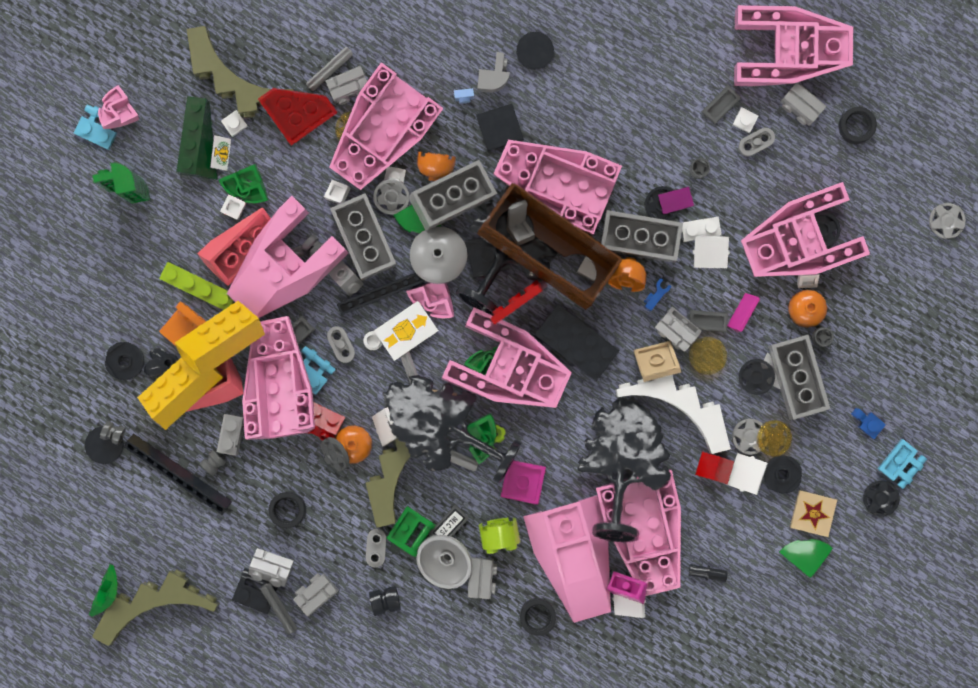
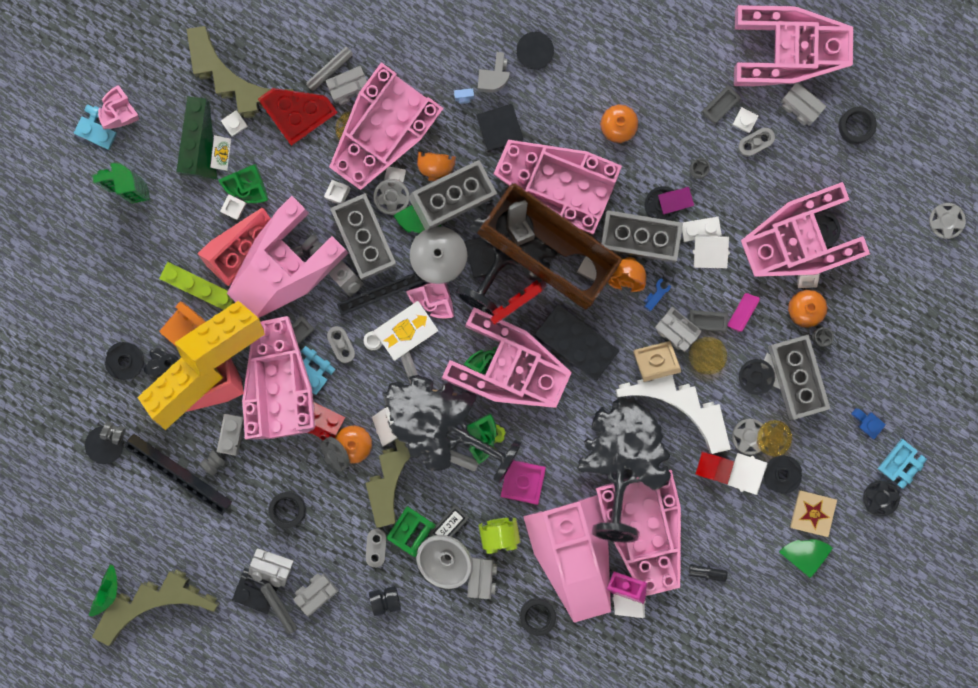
none -> orange cylinder [600,104,639,143]

